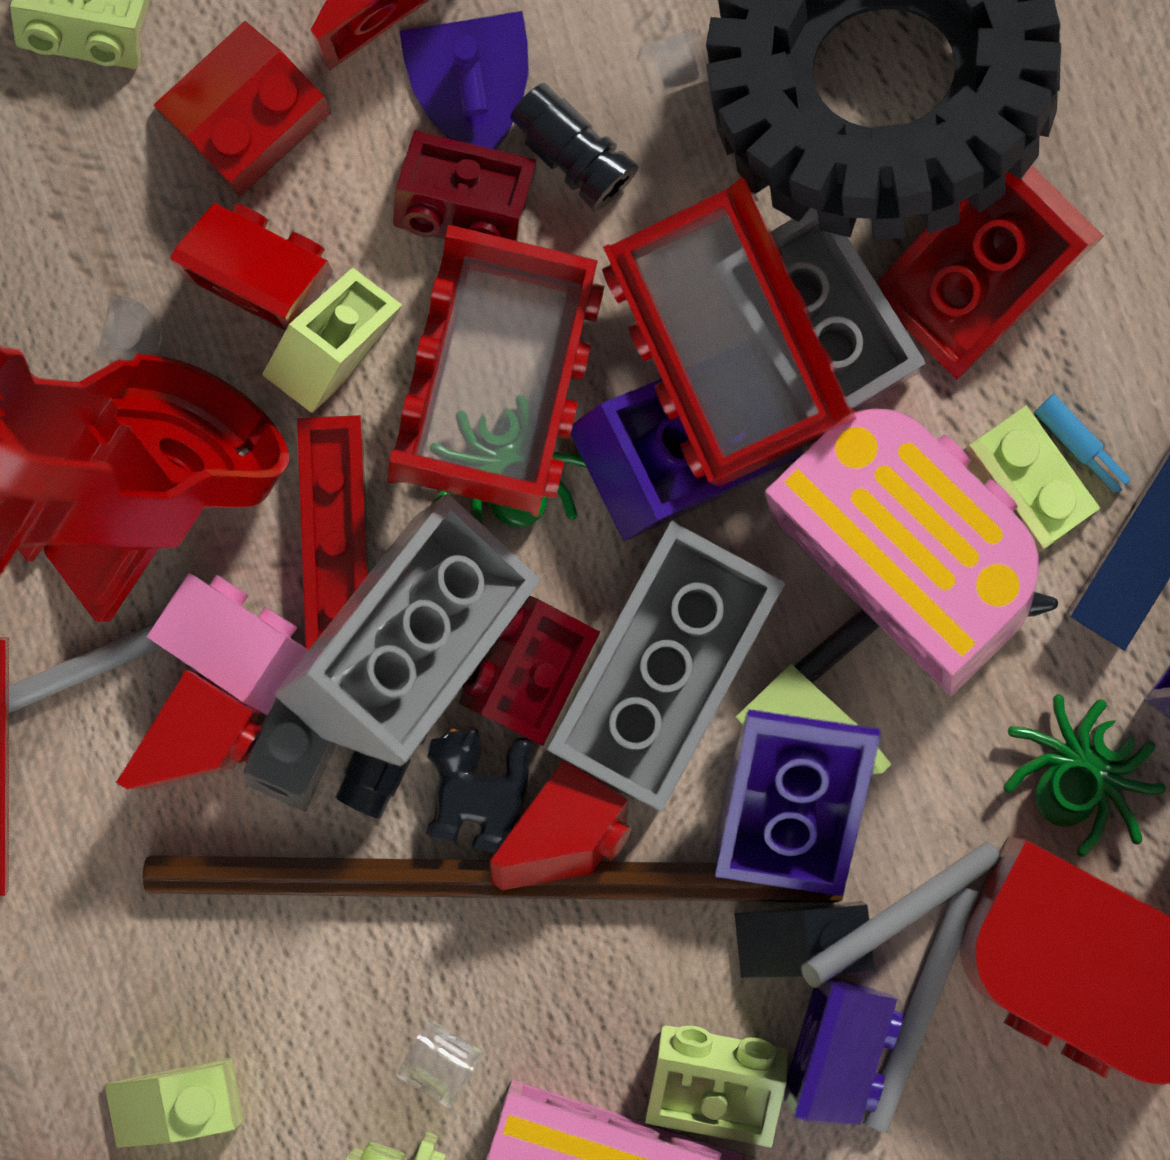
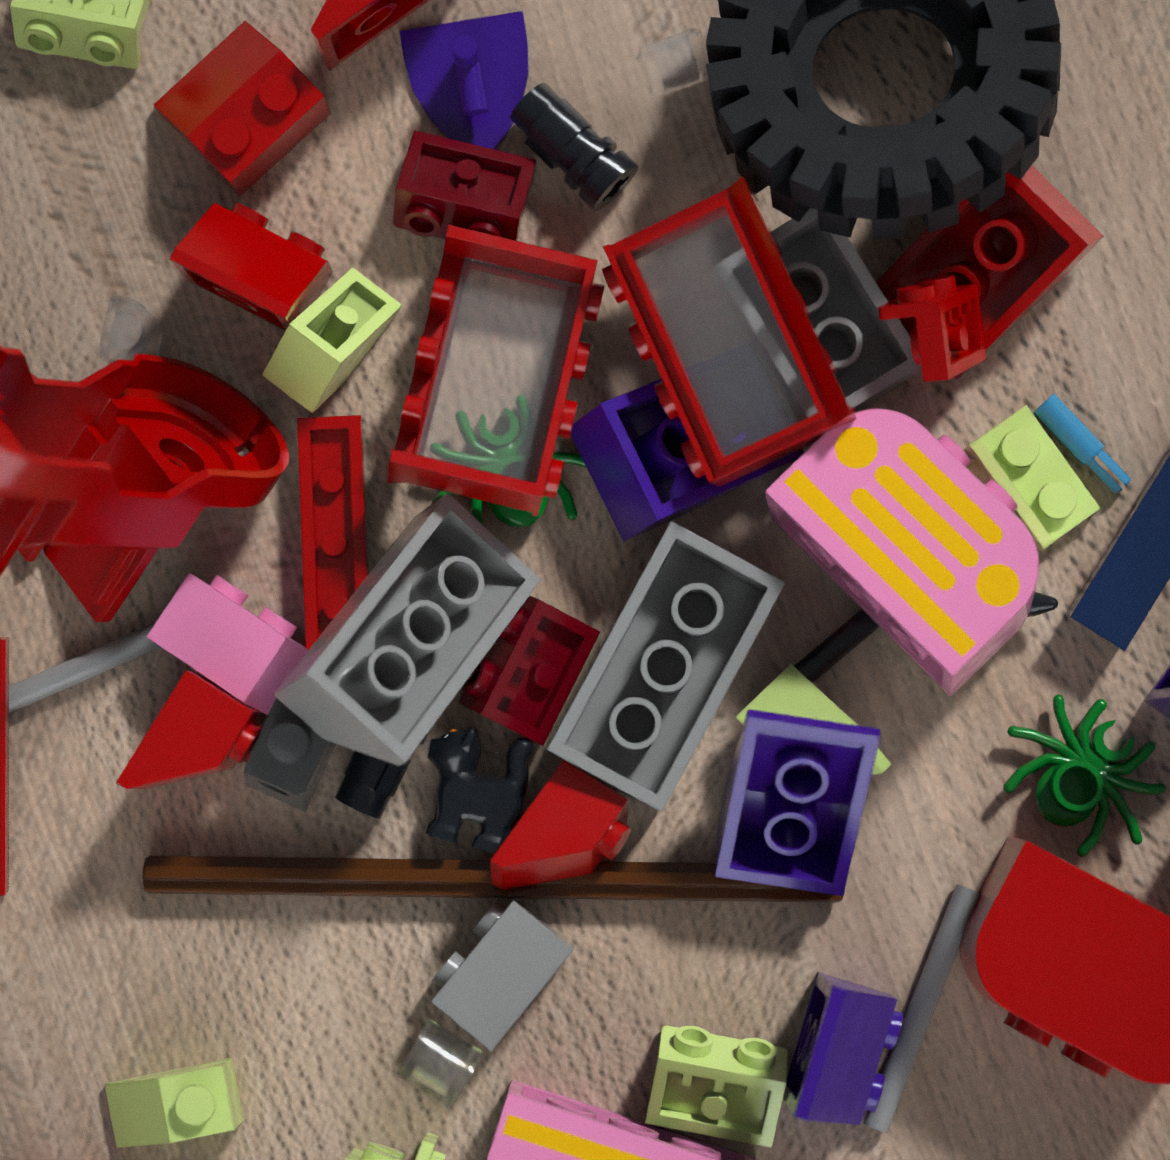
black slope [734,901,875,978] -> none
light grey bar [801,842,1000,987] -> none
none -> light grey brick [431,898,574,1051]
none -> red bracket [878,275,987,382]

